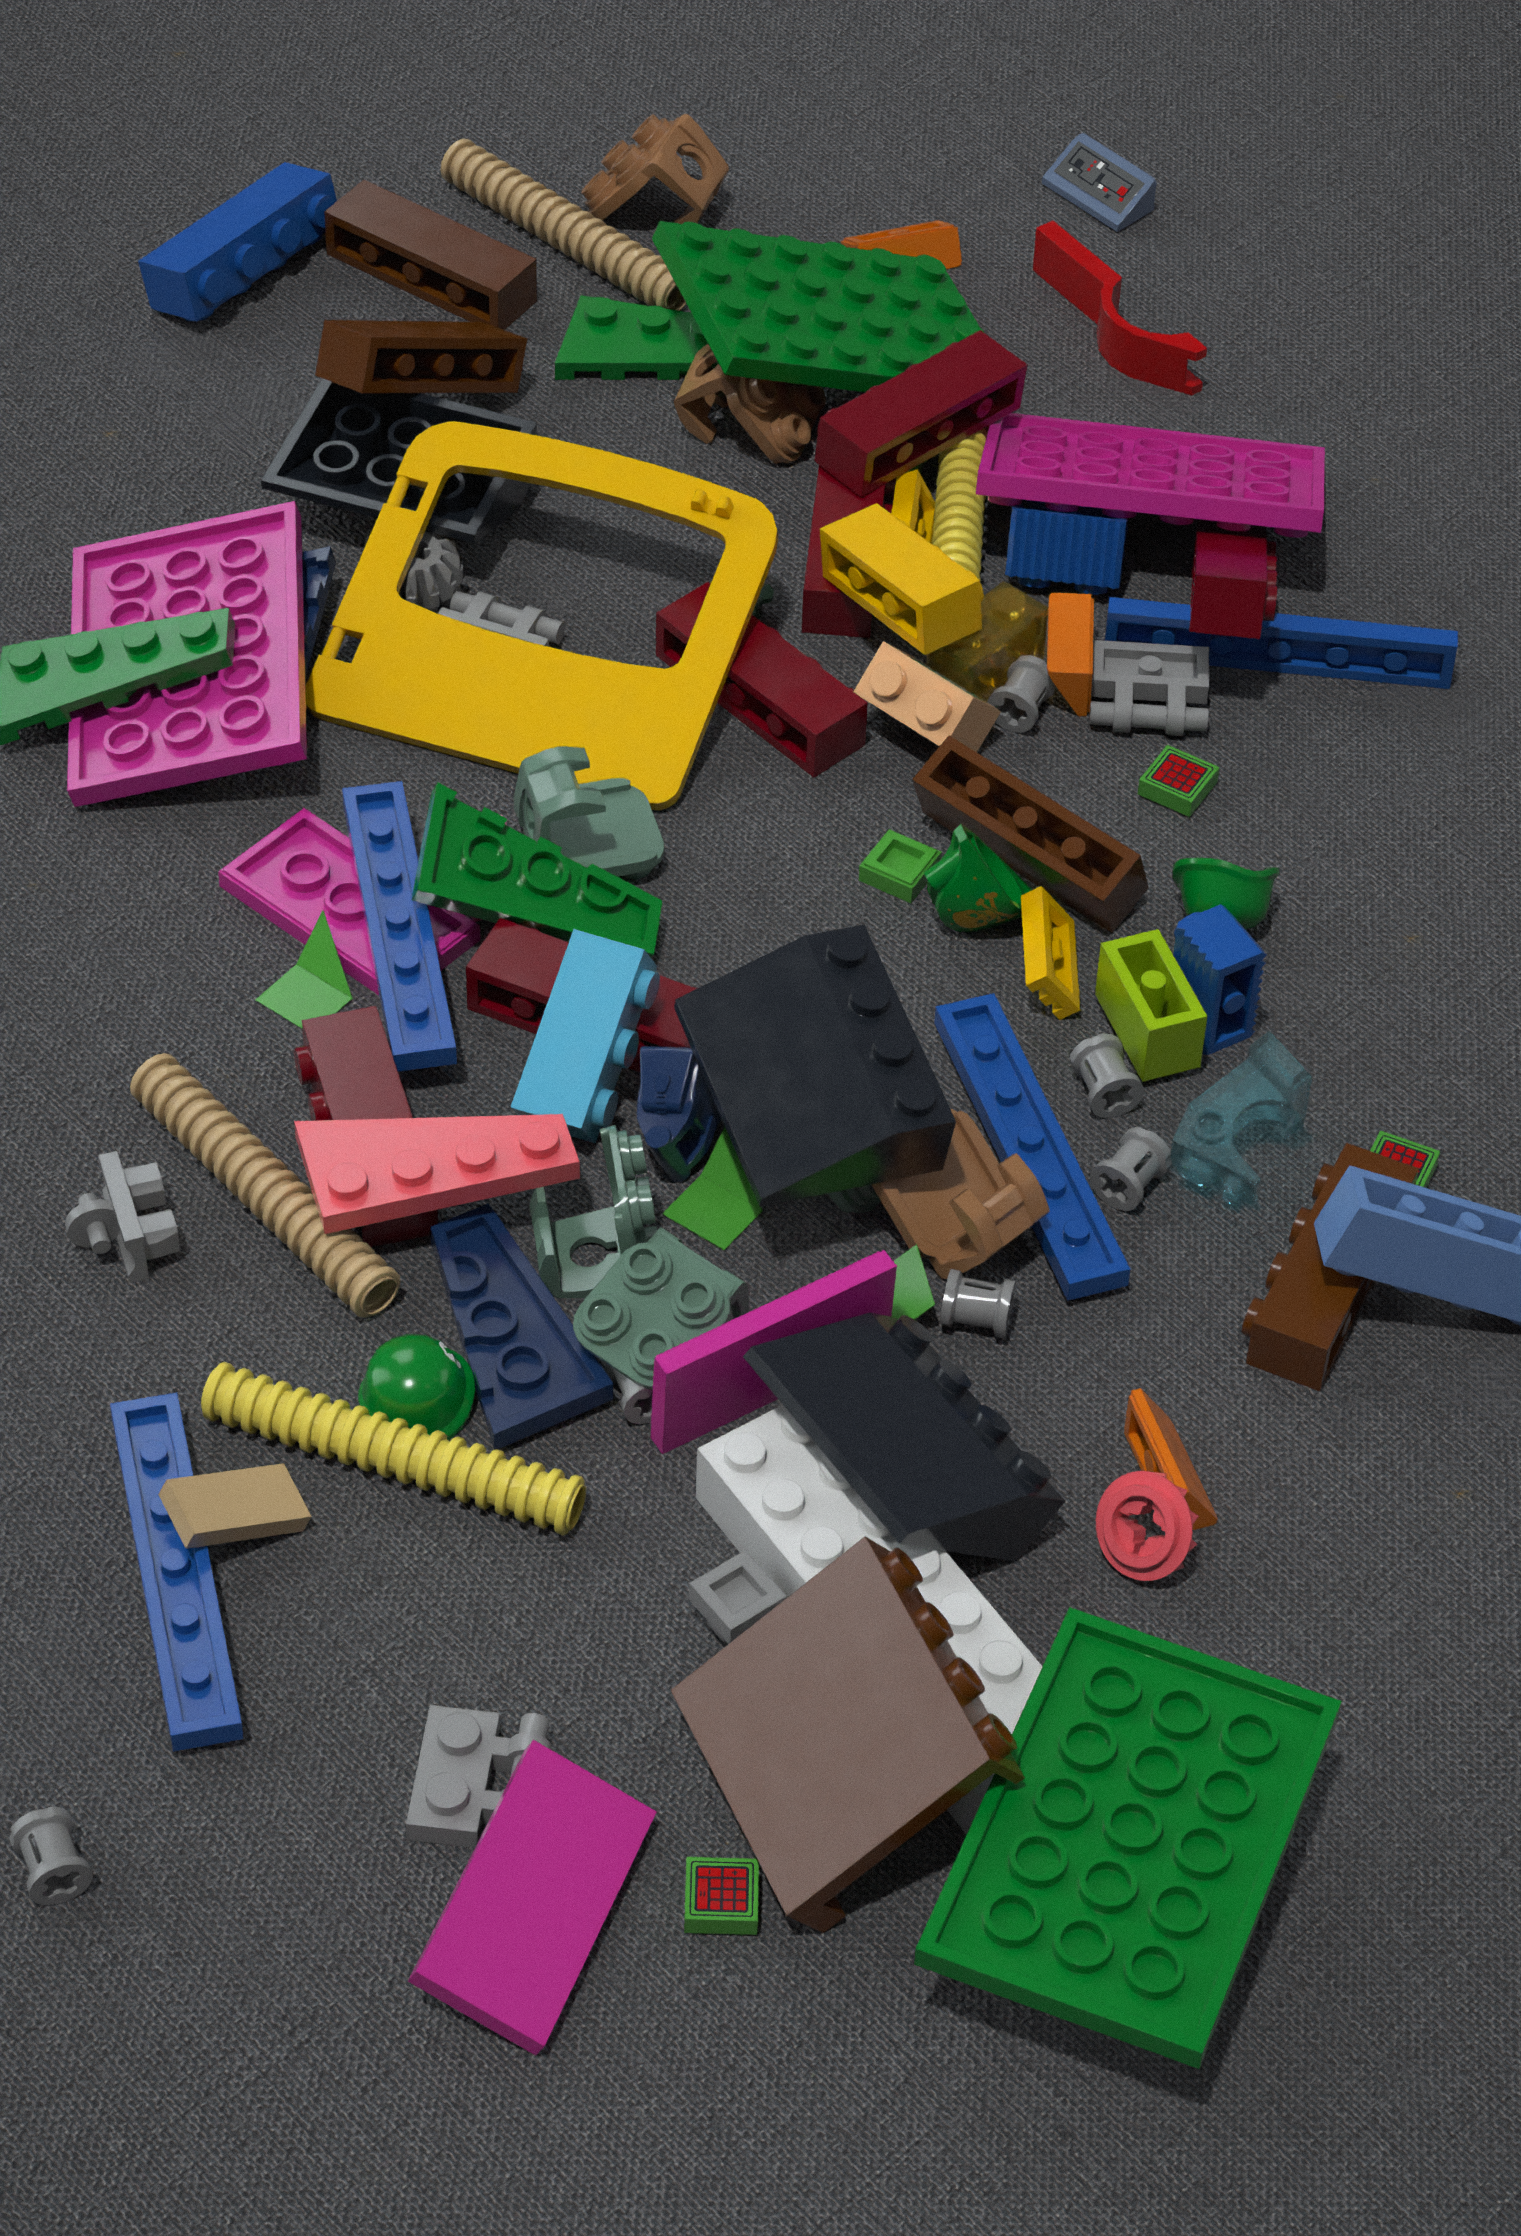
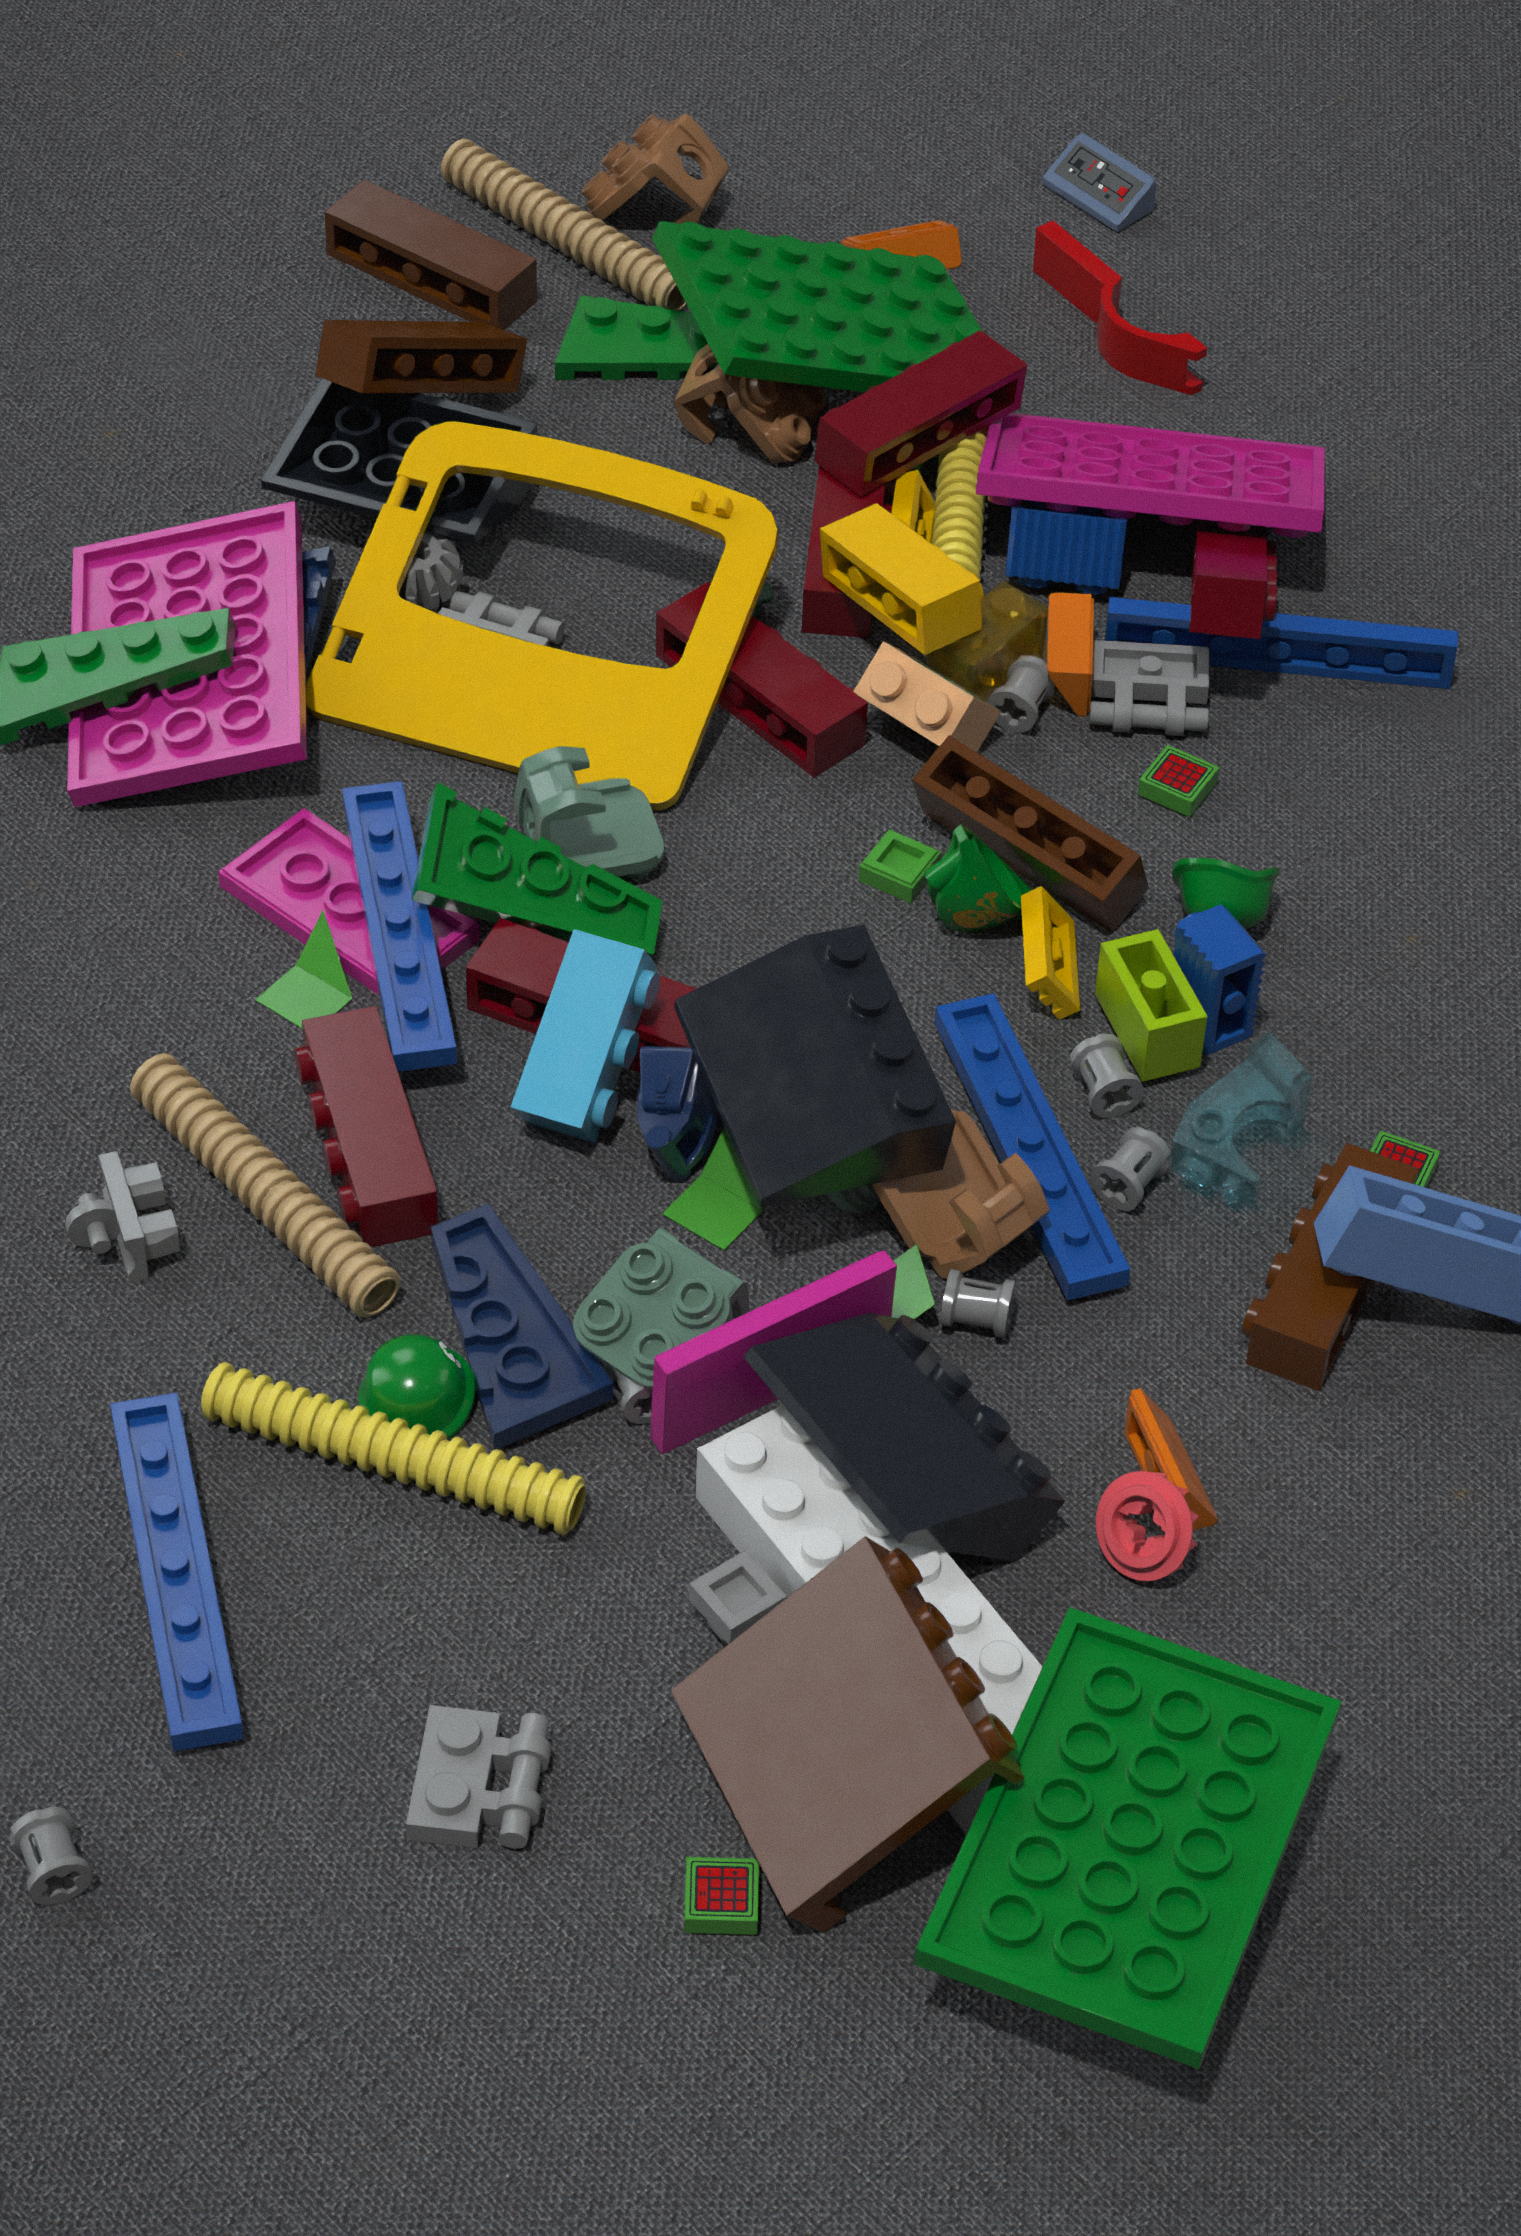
blue brick [138,162,337,322] -> none
tan tile [158,1463,312,1549] -> none
coral wing [294,1114,580,1234] -> none
dark pink tile [408,1739,657,2056] -> none
sand green piece [529,1125,657,1298] -> none

